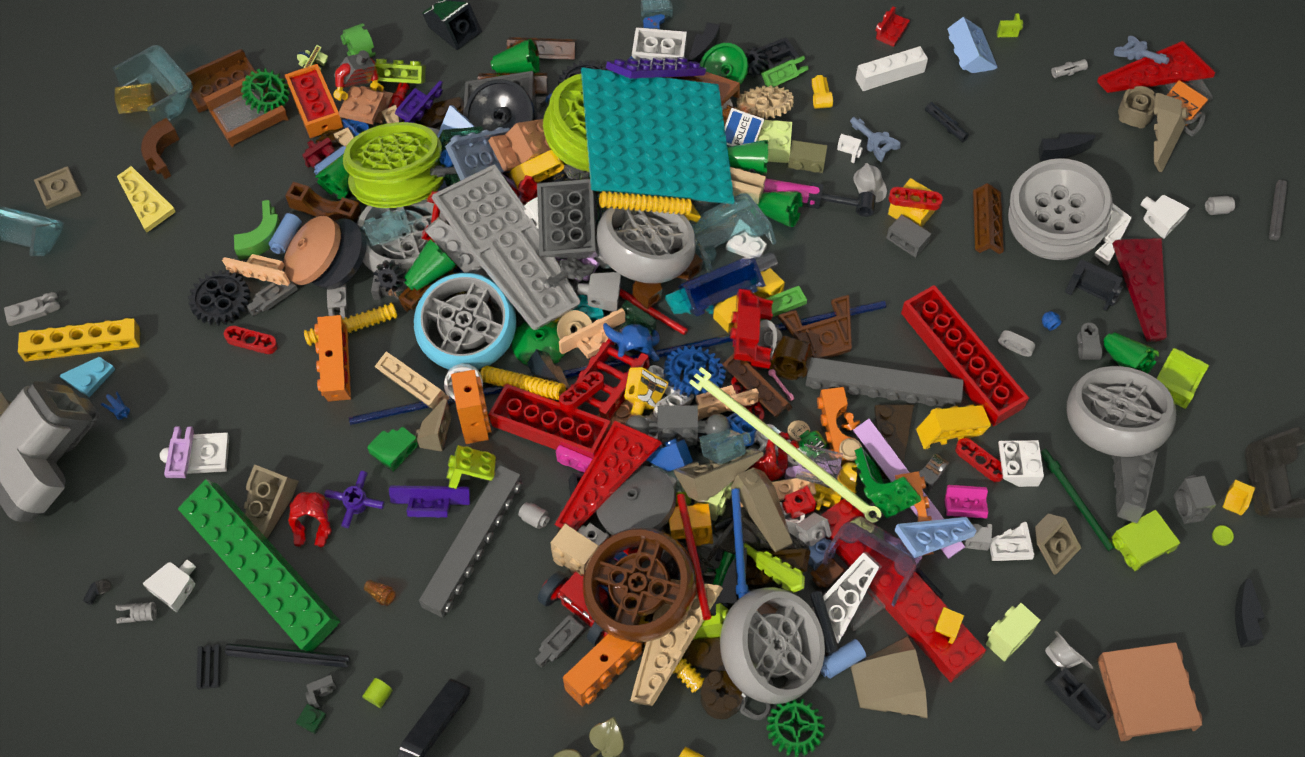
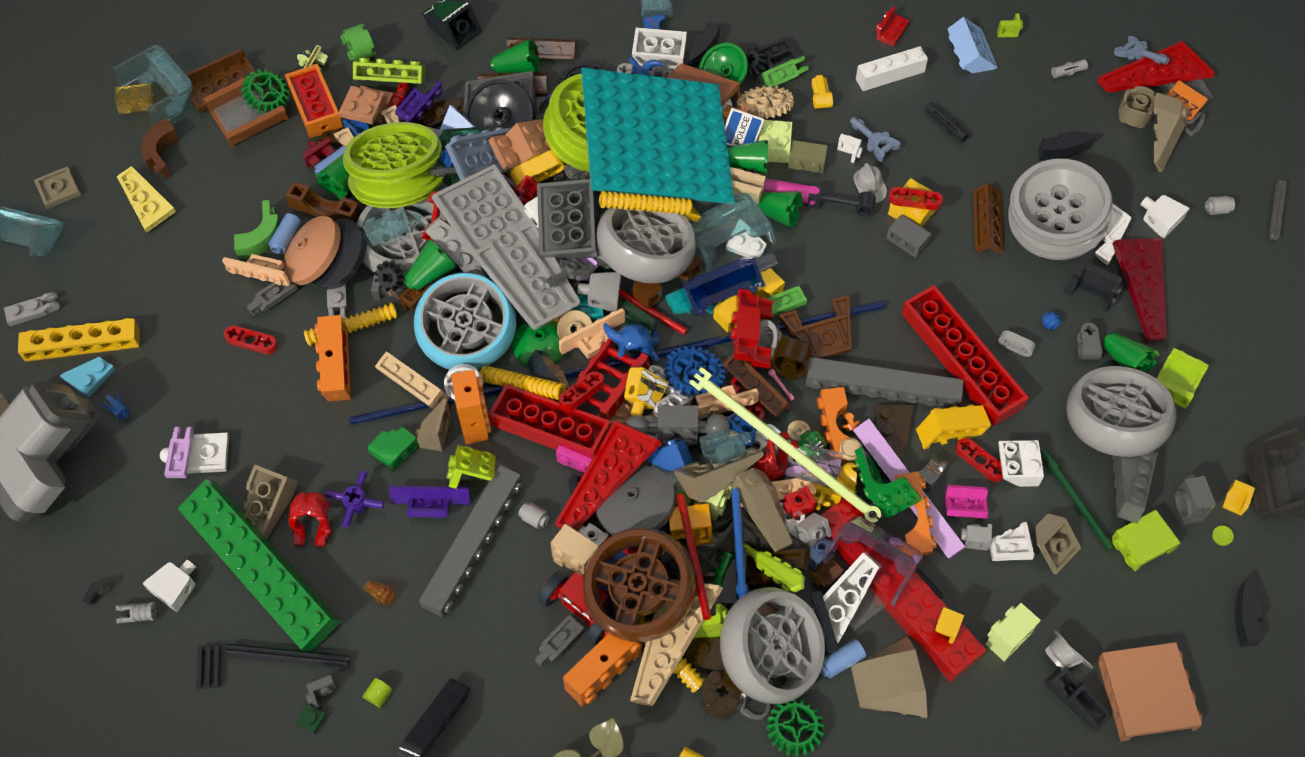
black gear [188,270,251,326] -> none
torso [334,50,384,101] -> none
dark purple plate [606,57,706,79] -> none
light blue wing [895,517,977,558] -> none

